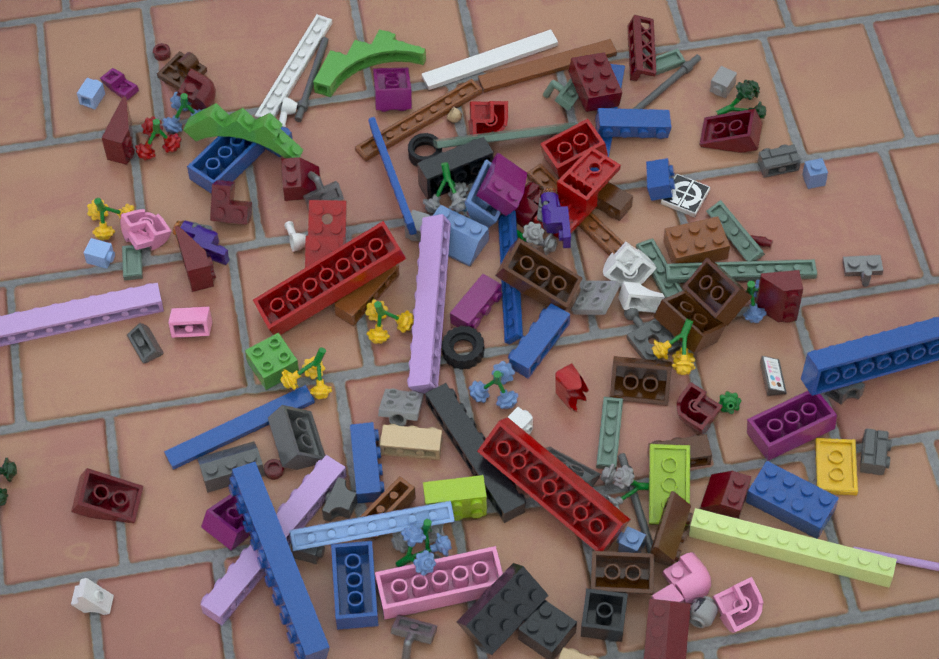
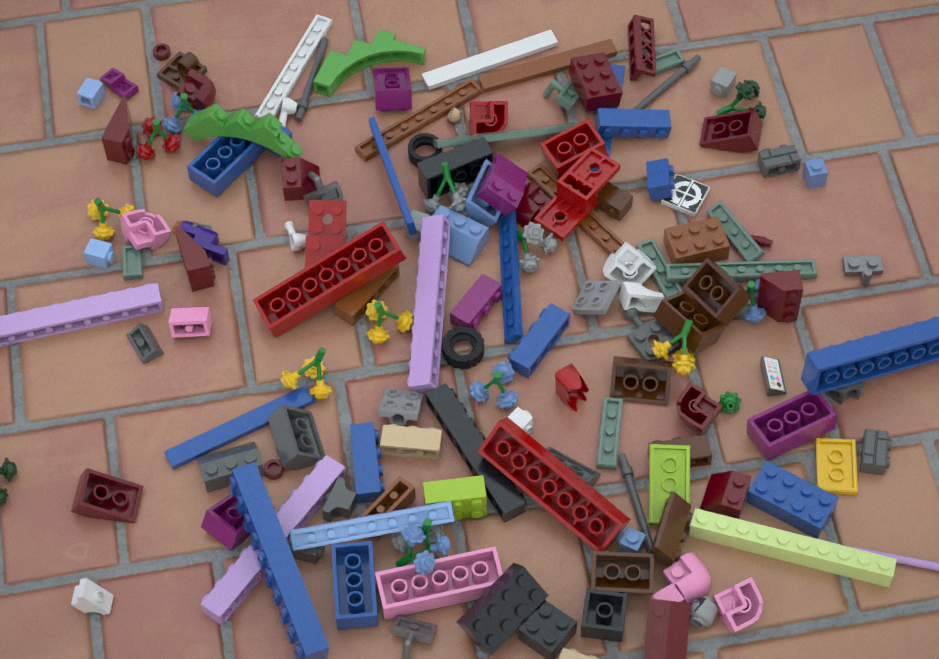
dark red brick [210,180,252,225] -> none
bright green brick [245,333,299,390] -> none
reddish brown brick [495,238,583,311] -> none
dark purple plate [537,187,571,248] -> none
light grey plant [601,464,649,509] -> none

